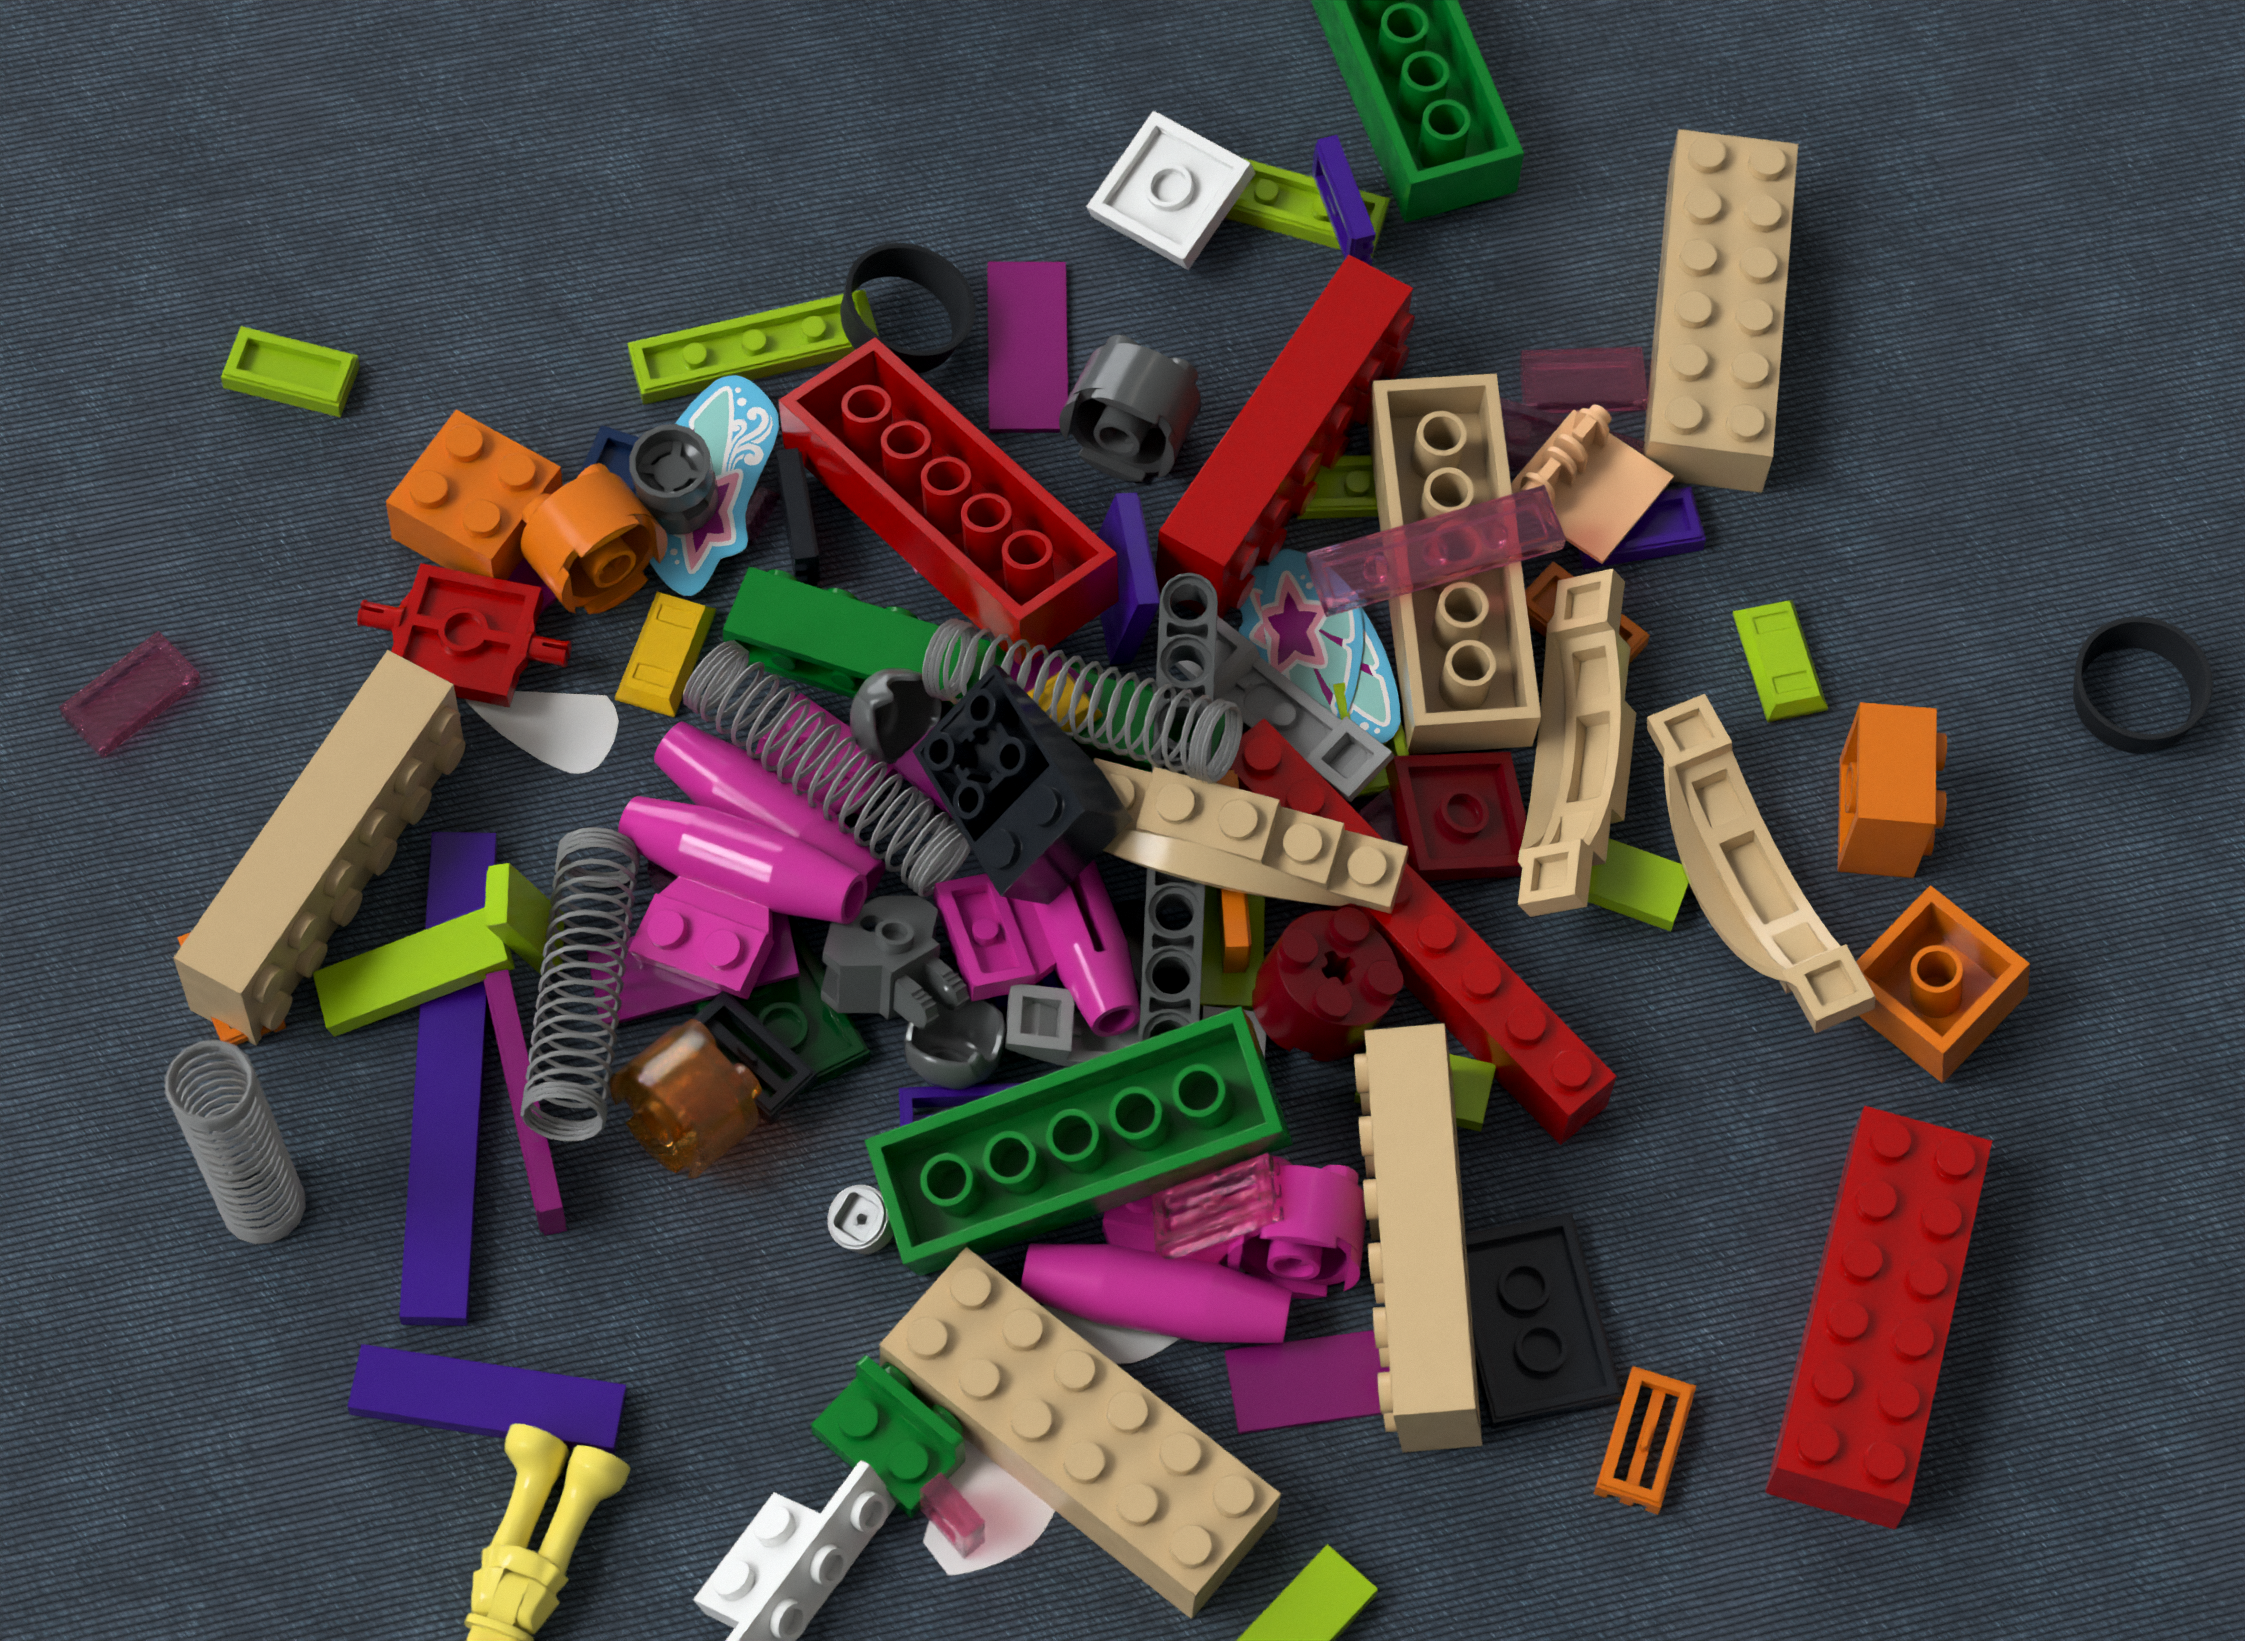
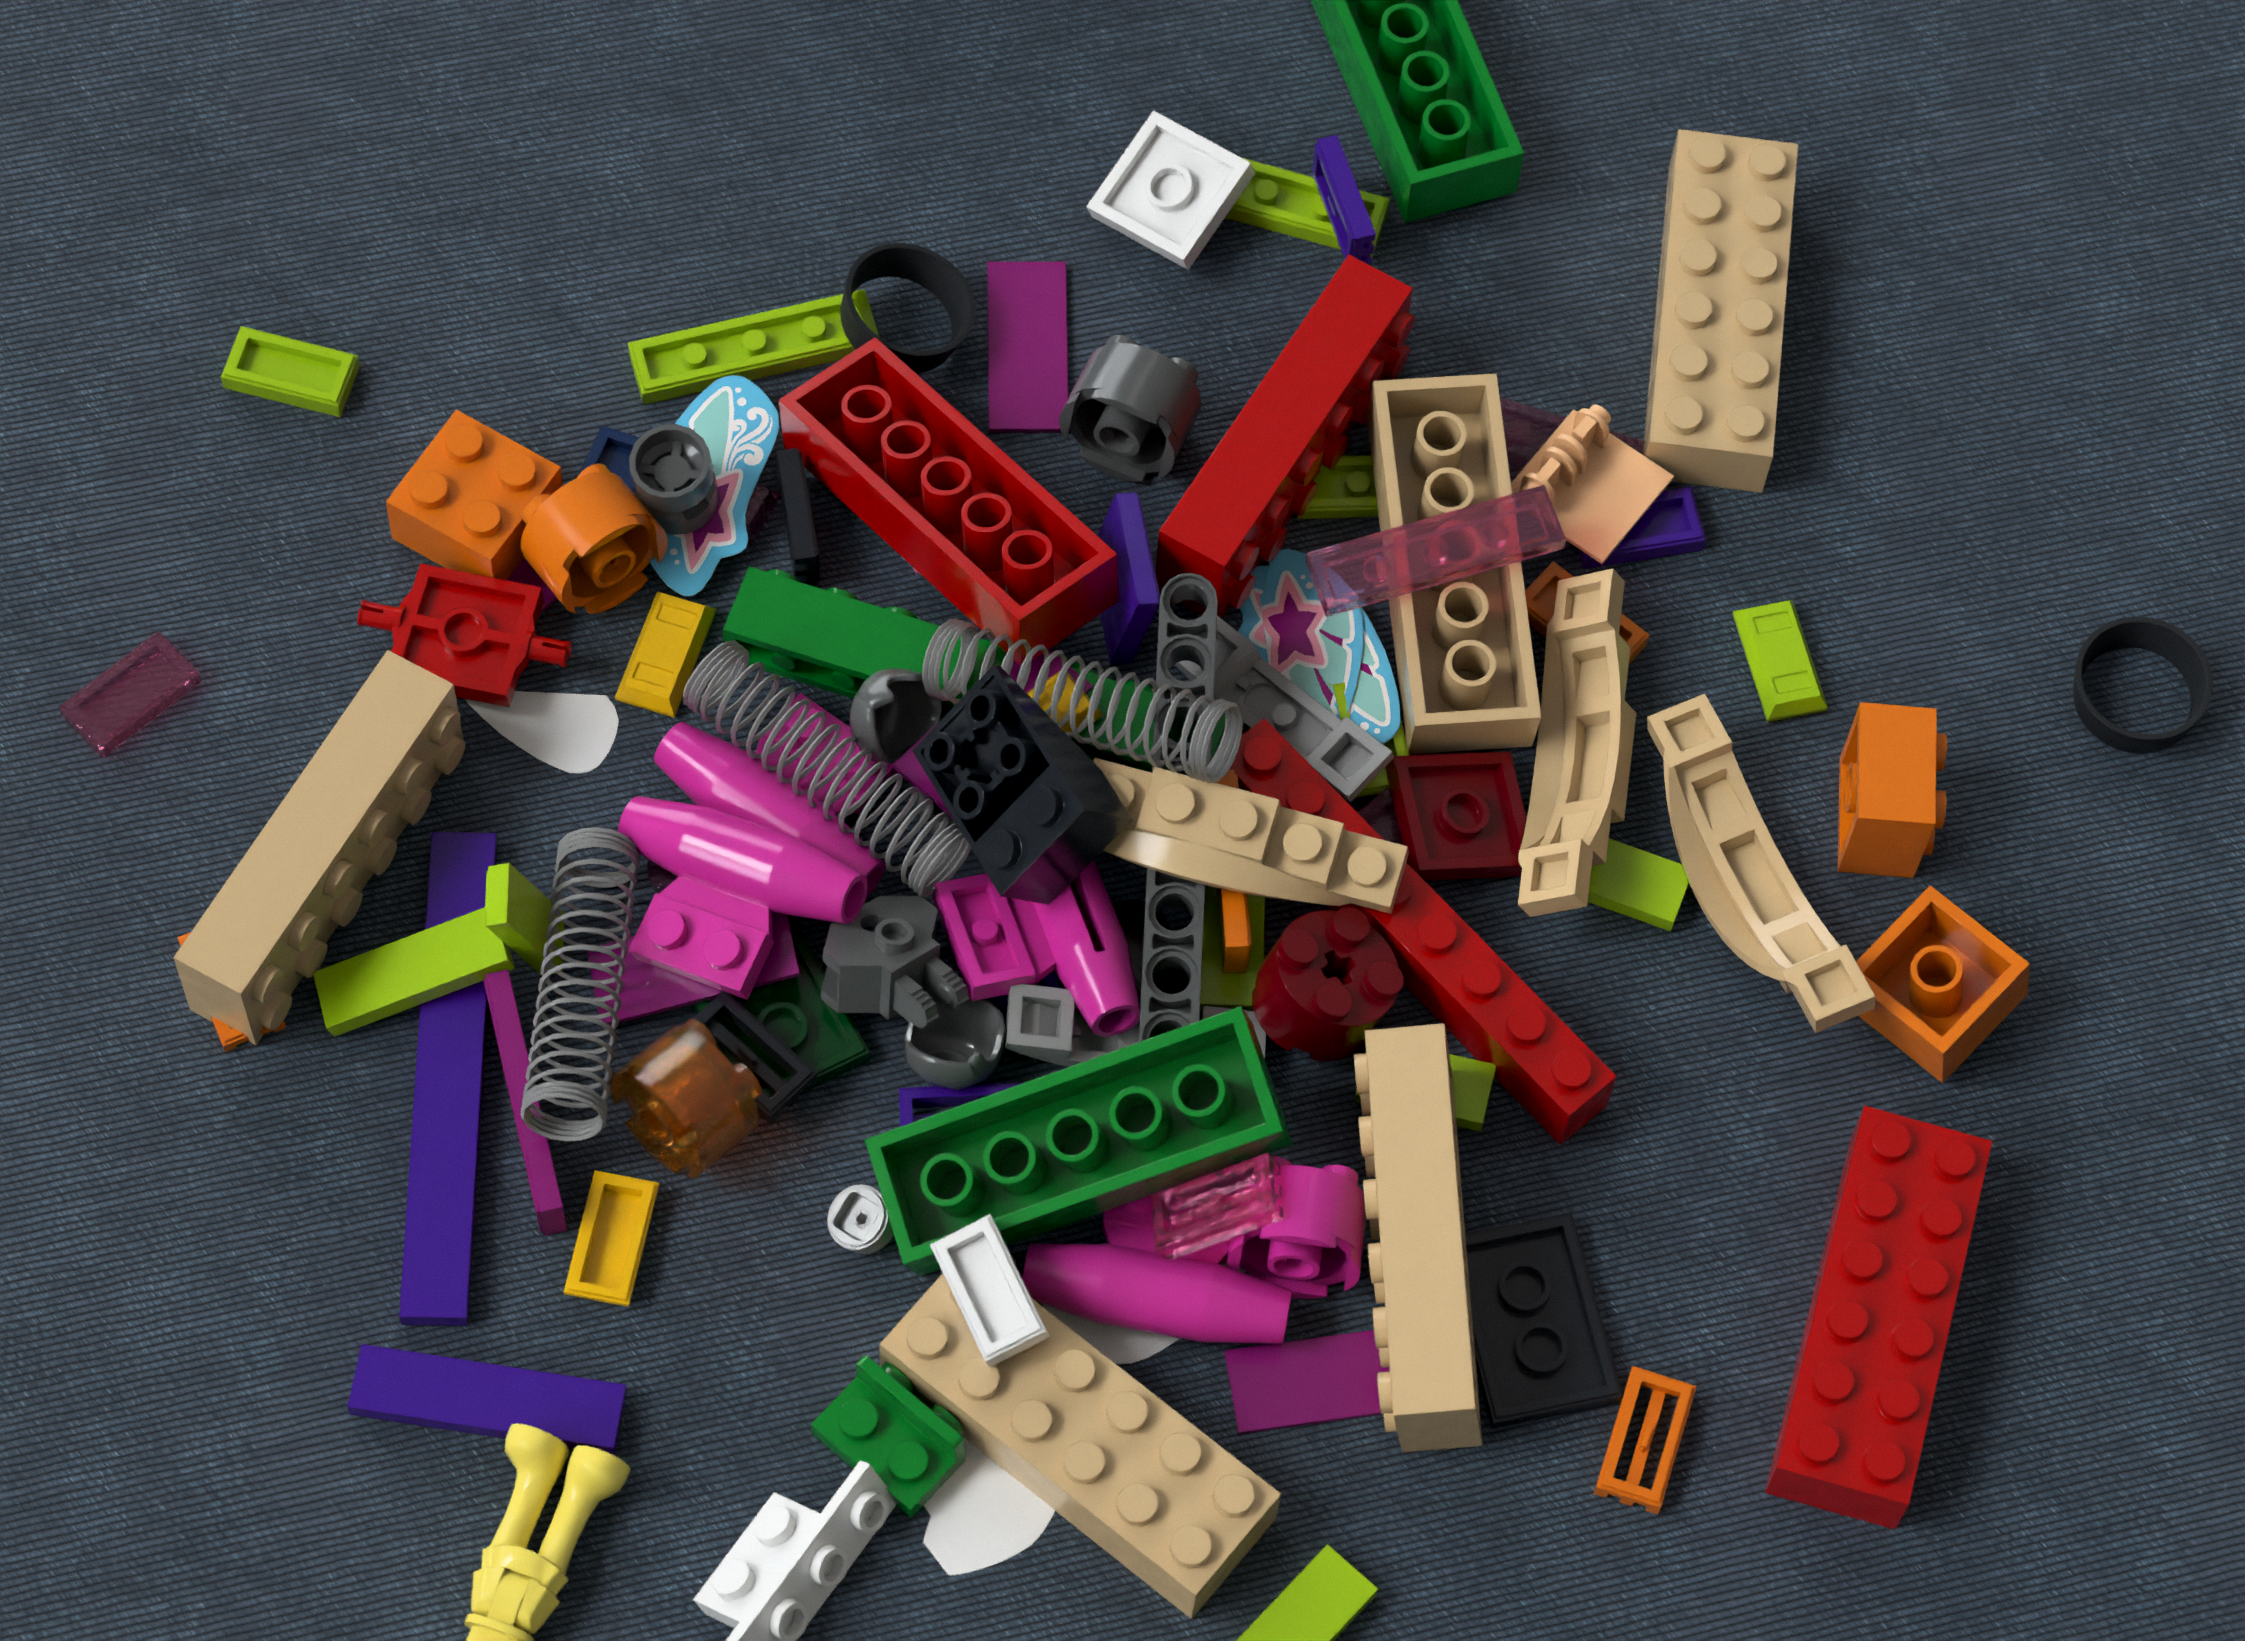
light grey piece [165,1040,305,1244] -> none
clear pink tile [920,1472,985,1559] -> none
clear pink tile [1519,347,1648,414] -> none
none -> yellow tile [564,1170,659,1307]
none -> white tile [930,1215,1050,1367]

